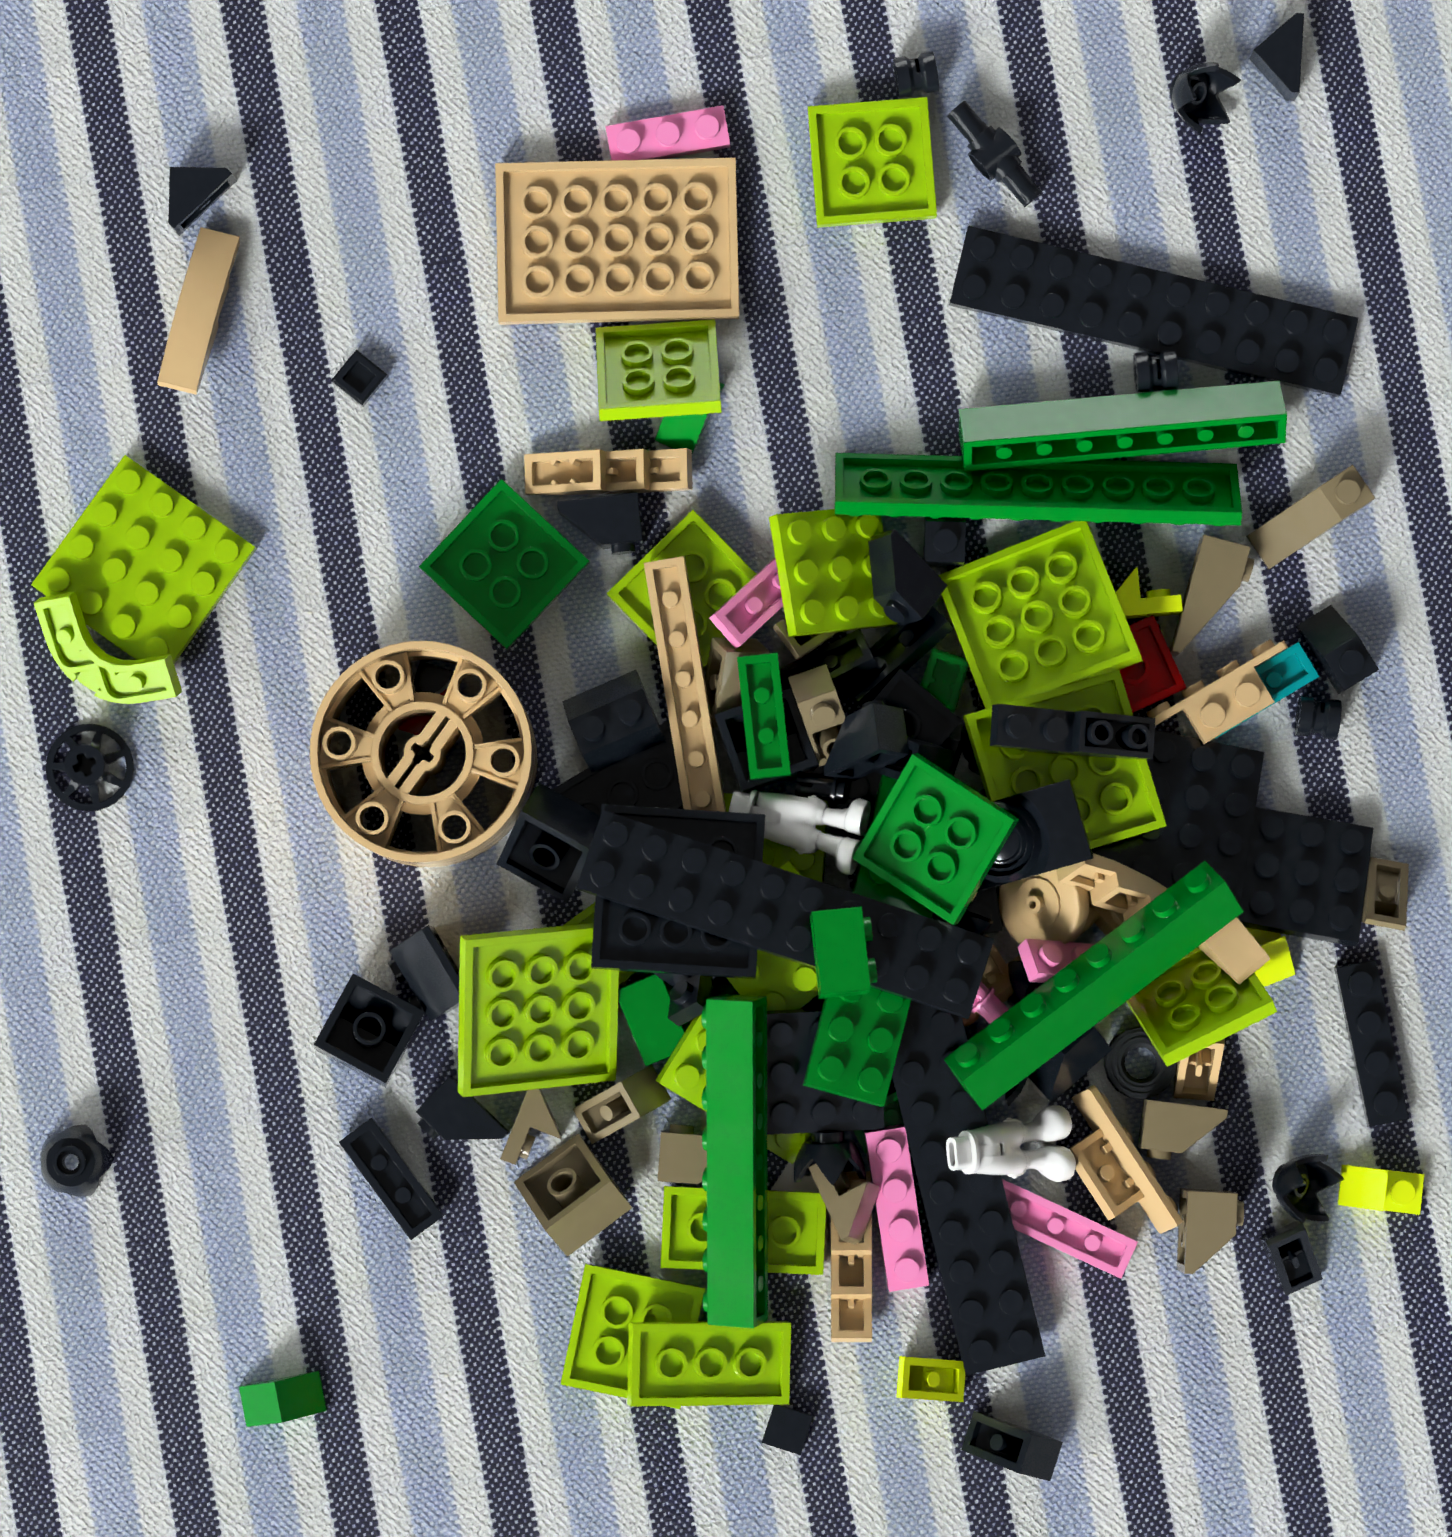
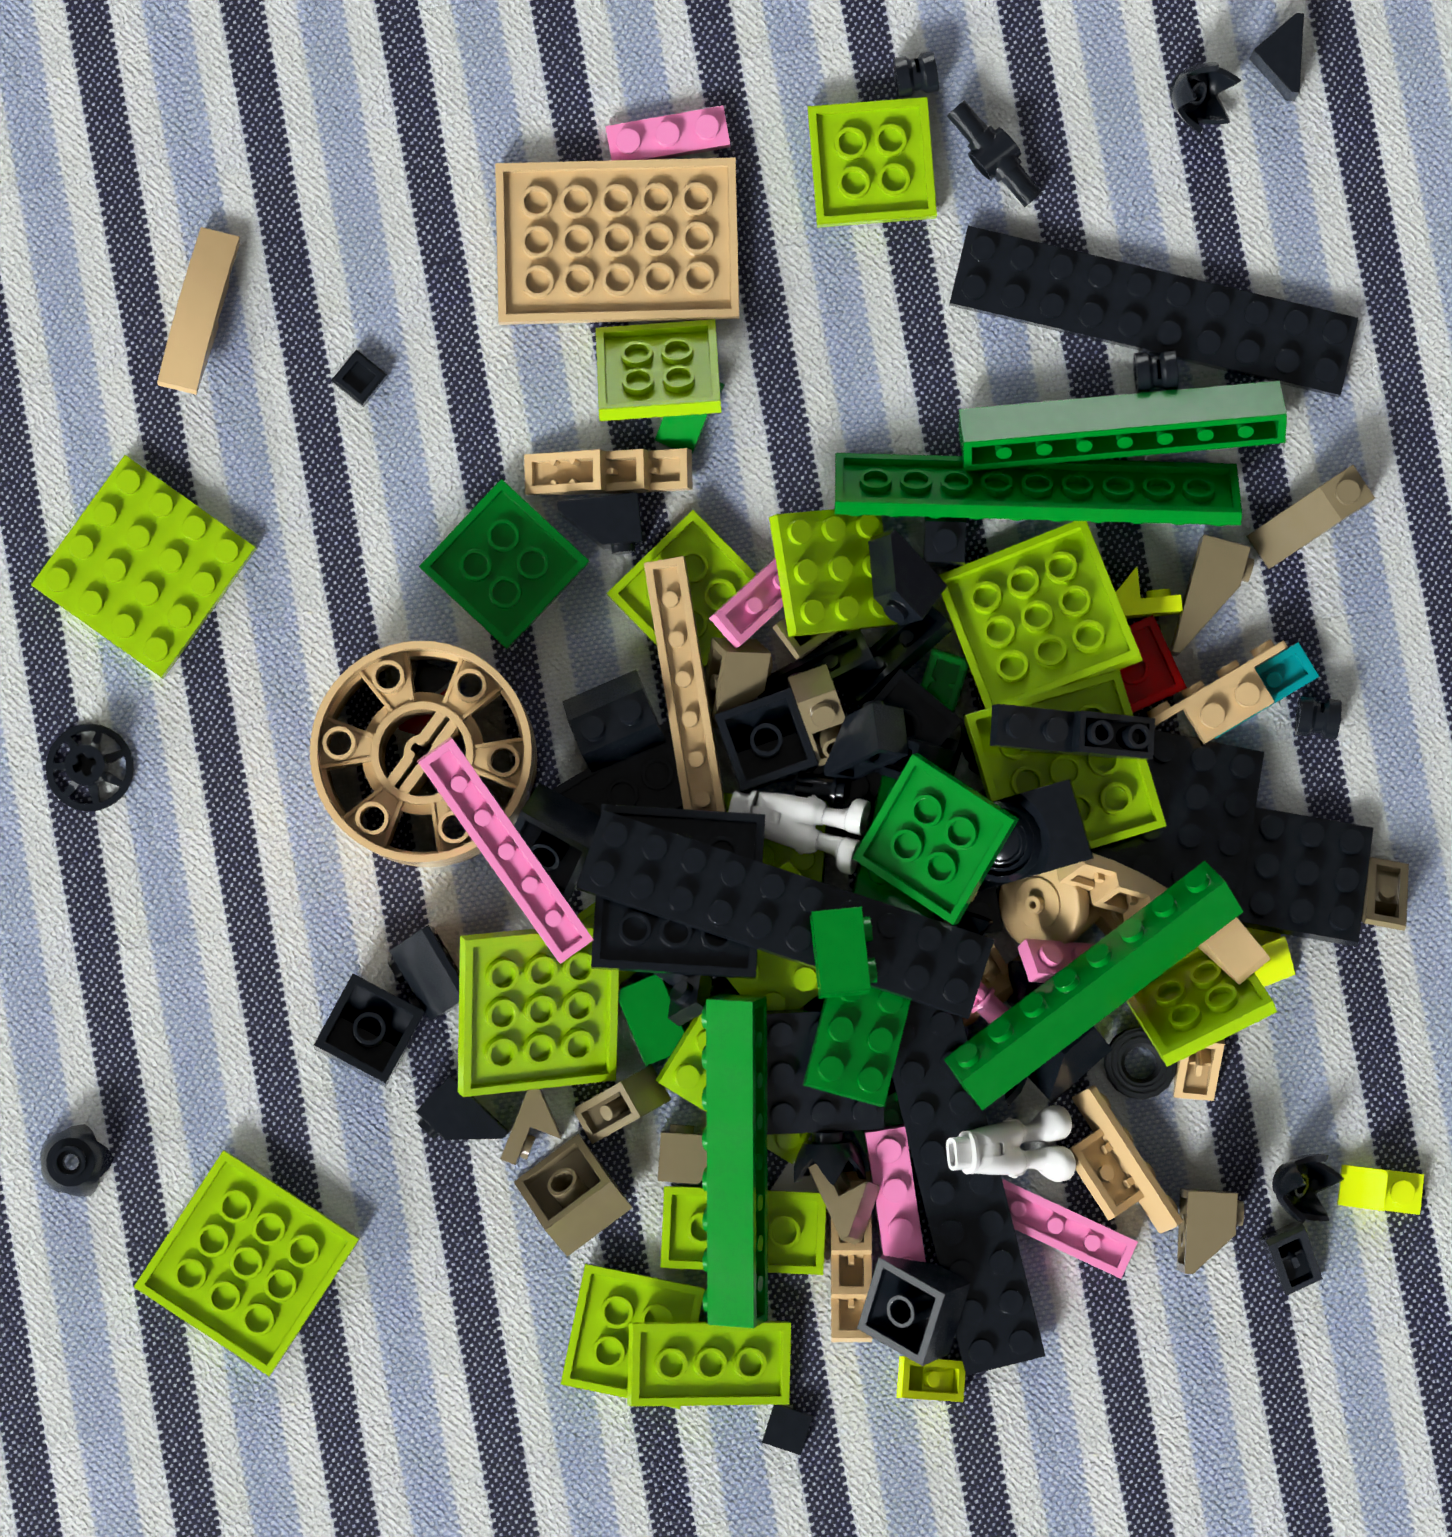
plate [34,591,182,704] -> none
black slope [168,167,237,236] -> none
green slope [239,1371,327,1427] -> none
black plate [339,1117,444,1240] -> none
green plate [737,653,791,780] -> none
black slope [961,1411,1063,1481] -> none
dark tan slope [1138,1099,1228,1160] -> none
black slope [1296,605,1379,694] -> none
black plate [1334,960,1409,1127] -> none
none -> lime plate [134,1150,360,1376]
none -> bright pink plate [417,737,594,964]
none -> black slope [857,1255,971,1366]

